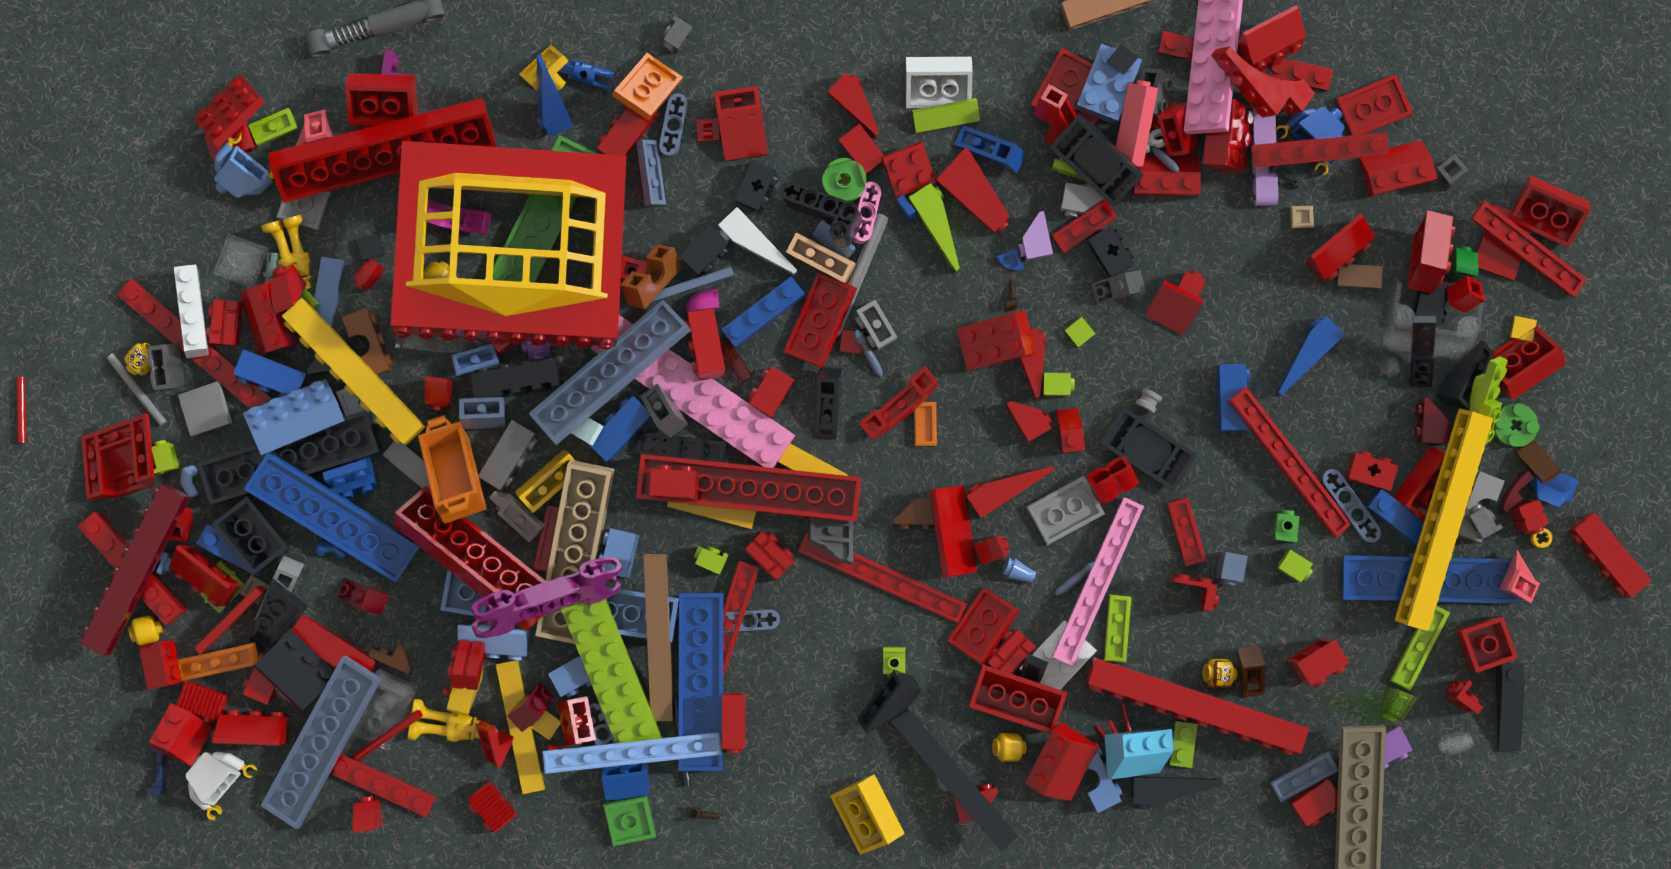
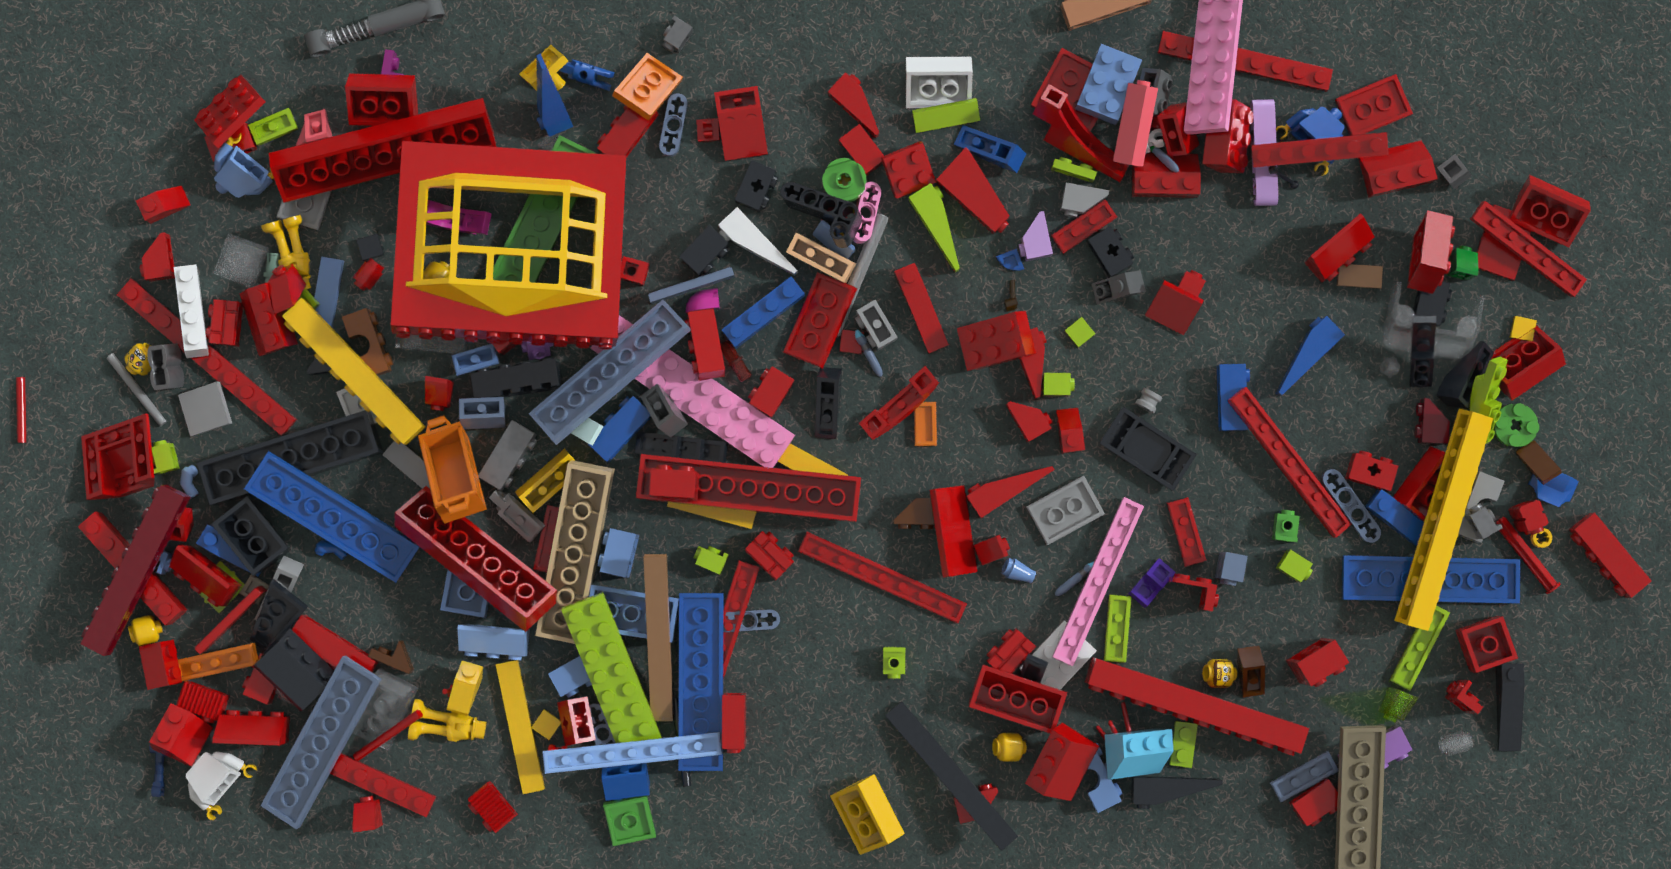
blue brick [233,349,306,397] -> none
medium blue brick [243,379,345,455] -> none
blue brick [323,458,380,500] -> none
dark red slope [337,578,389,615] -> none
red brick [447,639,486,690] -> none
magenta piece [471,557,622,638] -> none
red slope [476,720,514,768] -> none
dark red slope [507,682,555,732] -> none
dark orange arch [620,244,681,309] -> none
sand blue plate [636,139,666,206] -> none
dark brown hand [688,806,720,820] -> none
dark grey wing [808,518,853,565] -> none
black slope [858,670,922,733] -> none
blue tile [897,195,916,222] -> none
red tile [947,587,1020,665] -> none
black slope [1049,115,1143,207] -> none
red brick [1087,456,1139,504] -> none
black tile [1107,44,1138,76] -> none
red arch [1211,46,1315,118] -> none
red slope [1237,5,1306,72] -> none
tan tile [1290,206,1314,229] -> none
red brick [1446,276,1485,313] -> none
dark red slope [1498,471,1534,513] -> none
coral slope [1499,550,1540,603] -> none
none -> red slope [136,186,191,224]
none -> red slope [140,232,175,282]
none -> red slope [894,263,949,353]
none -> dark purple slope [1128,558,1176,608]
none -> red axle [1495,517,1561,594]

